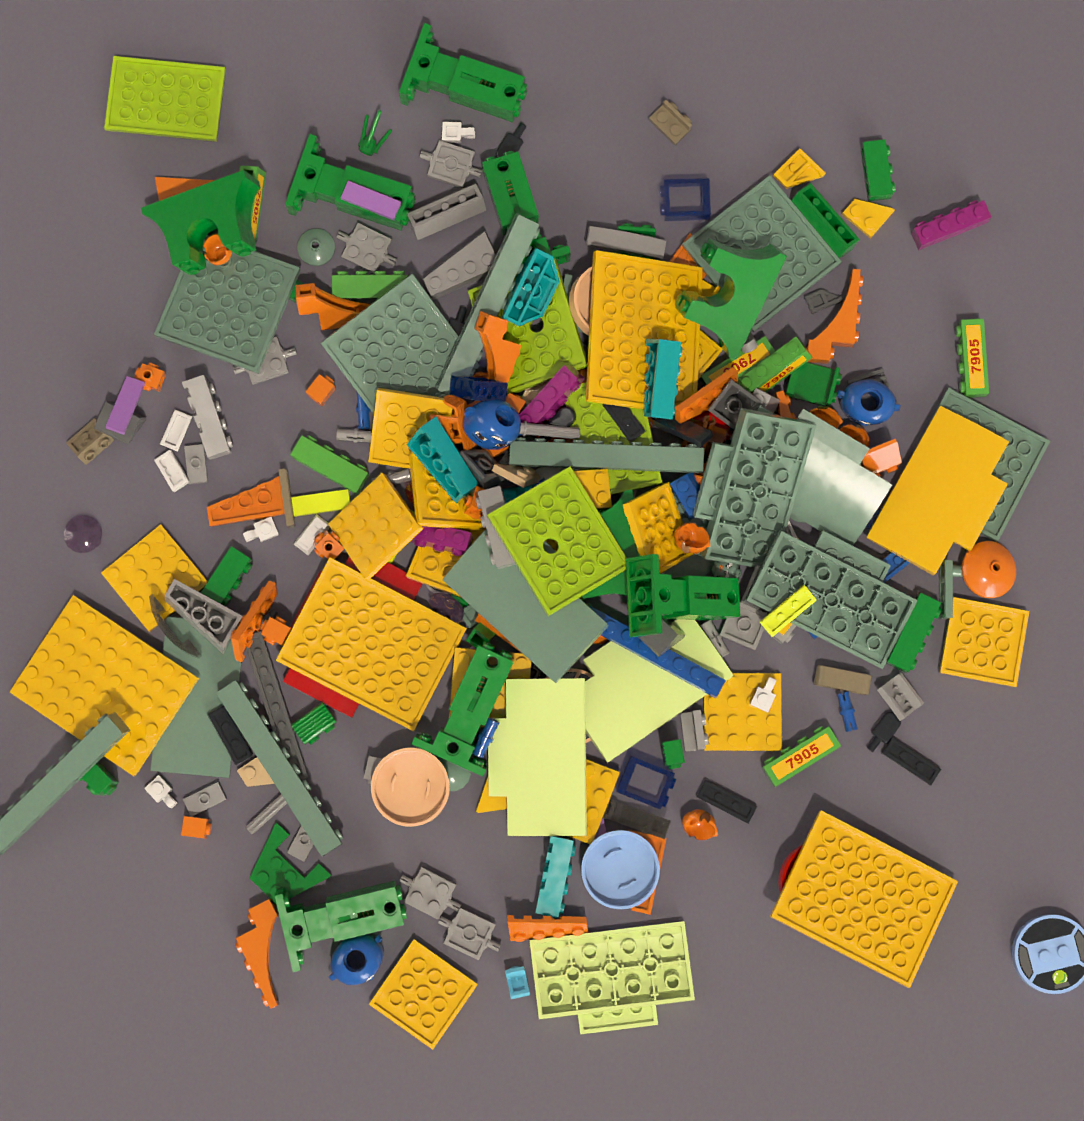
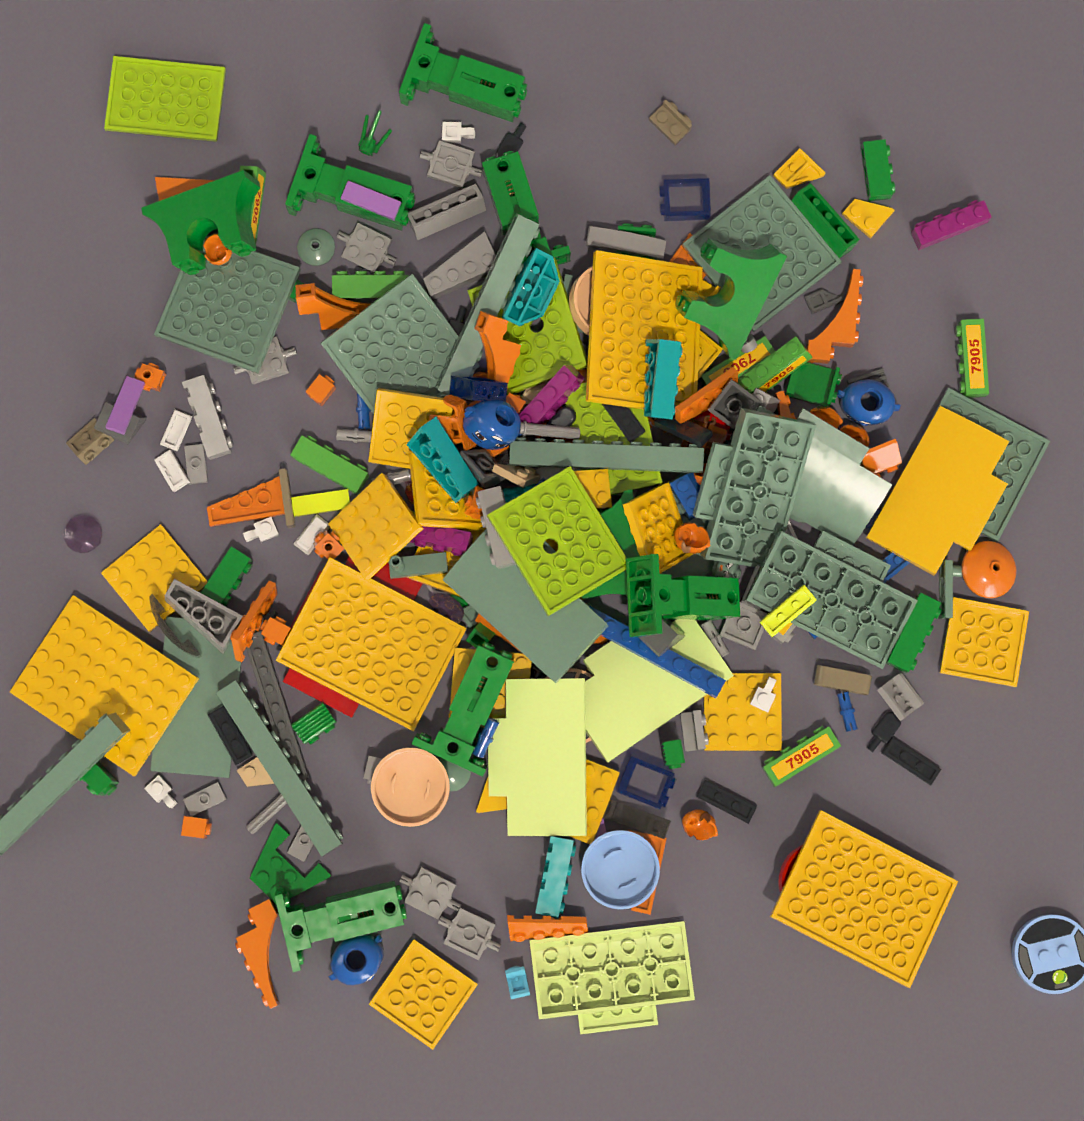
none -> sand green piece [389,552,448,579]

